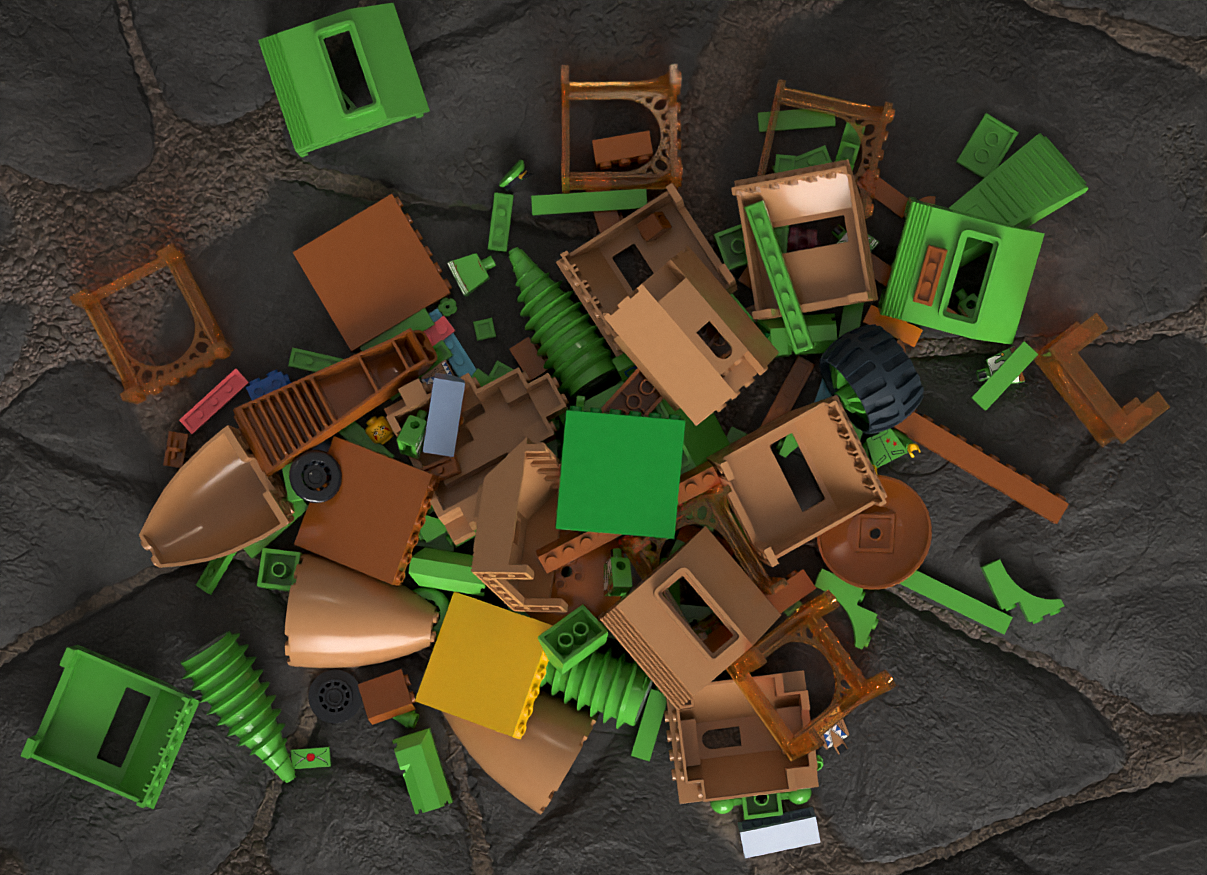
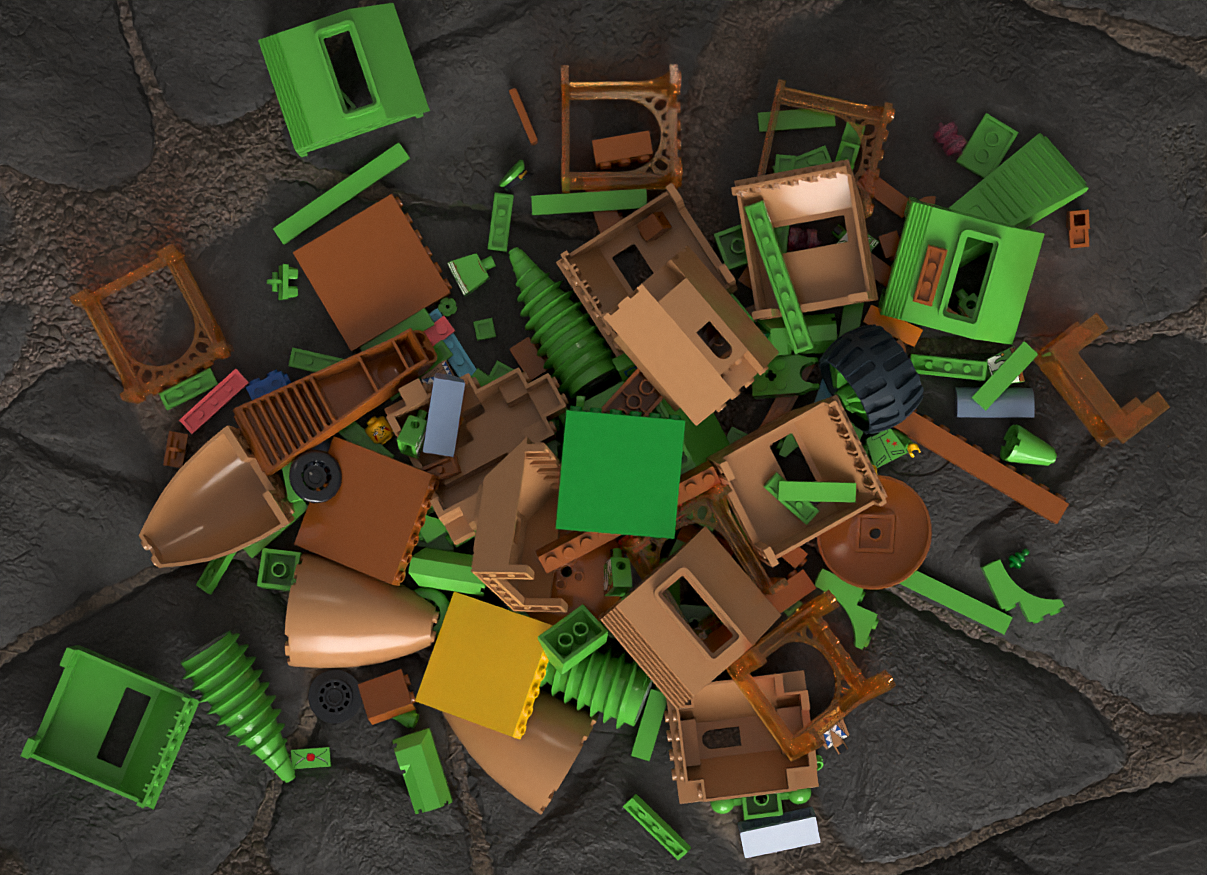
none -> bright green tile [159,368,219,411]
none -> bright green hips [267,264,298,300]
none -> bright green tile [273,143,410,245]
none -> dark orange tile [509,88,538,146]
none -> bright green plate [623,794,691,860]
none -> bright green brick [752,354,820,399]
none -> bright green tile [763,472,819,525]
none -> bright green tile [777,480,856,503]
none -> dark orange brick [781,547,808,569]
none -> dark orange brick [877,230,900,262]
none -> bright green tile [910,354,988,381]
none -> clear pink wheel [933,121,968,157]
none -> sand blue brick [955,387,1034,418]
none -> bright green cone [1000,424,1057,466]
none -> green hair [1008,549,1029,569]
none -> dark orange brick [1066,209,1090,248]

